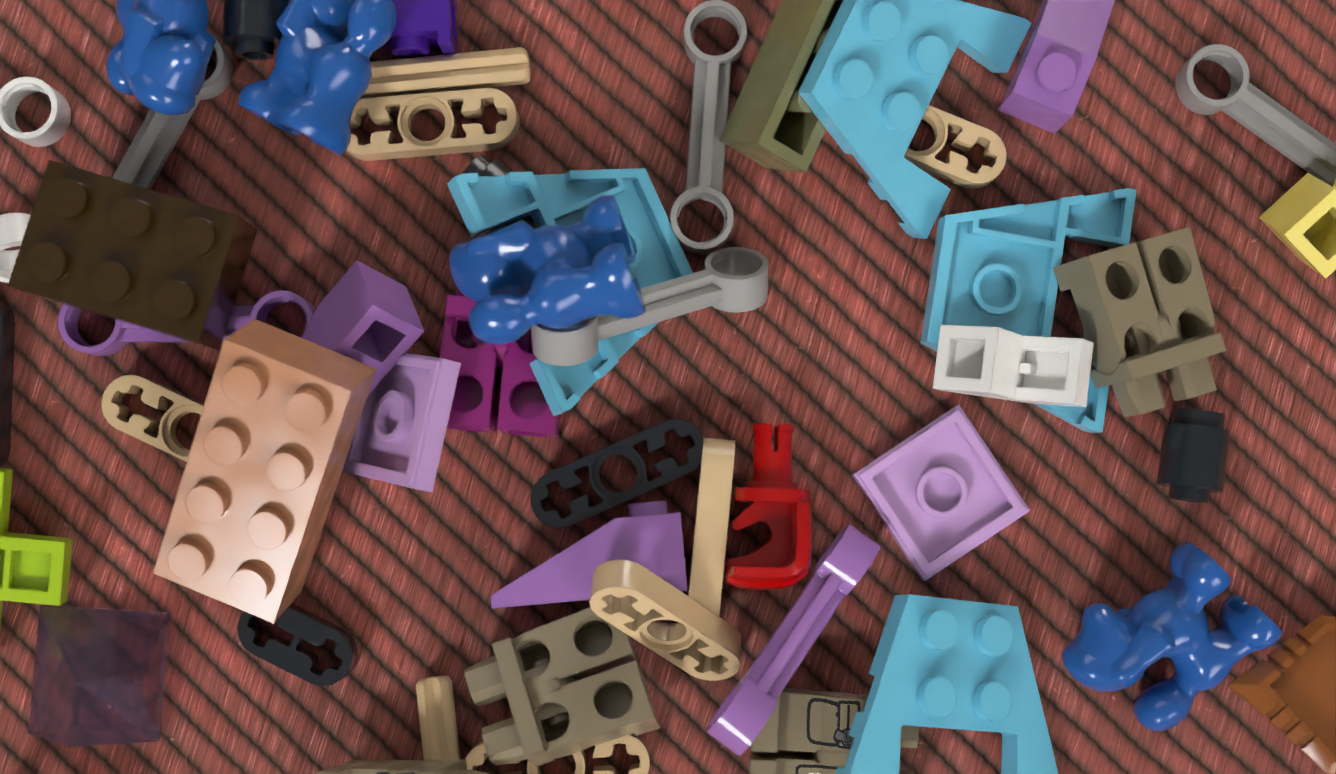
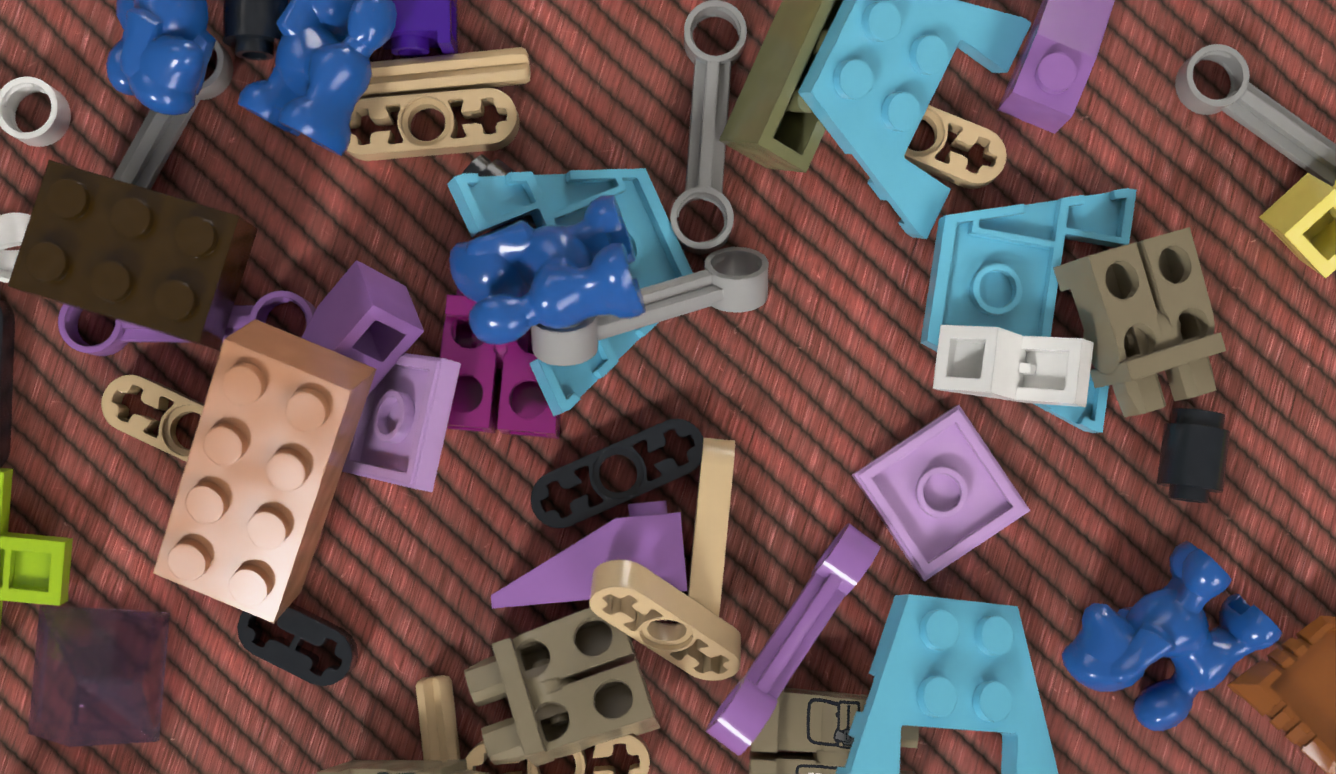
red piece [725,423,812,590] -> none

